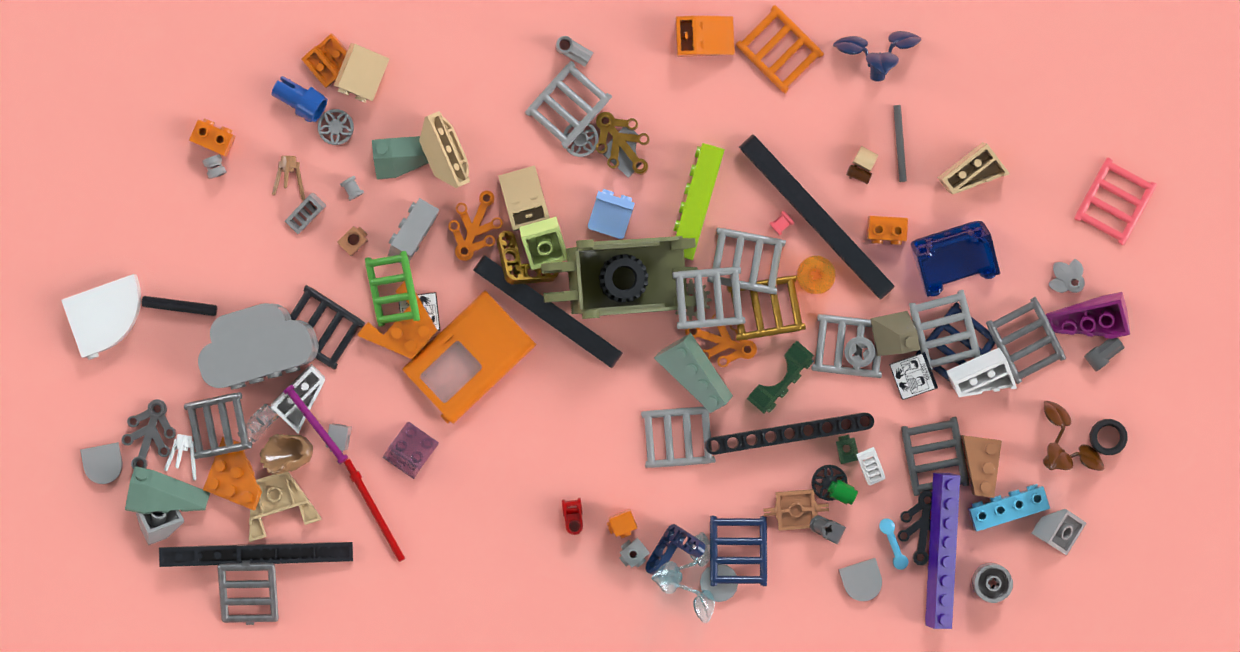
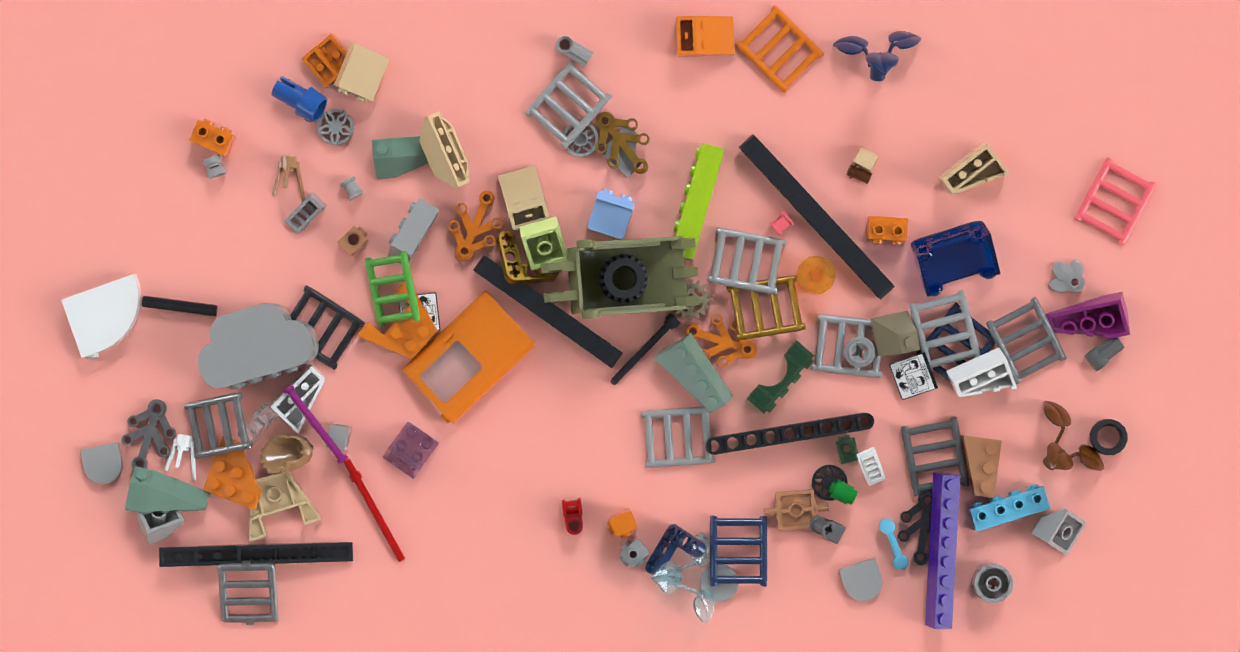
light grey bar [672,267,746,329] -> none
dark grey bar [893,105,907,182] -> none
none -> black piece [611,313,681,385]

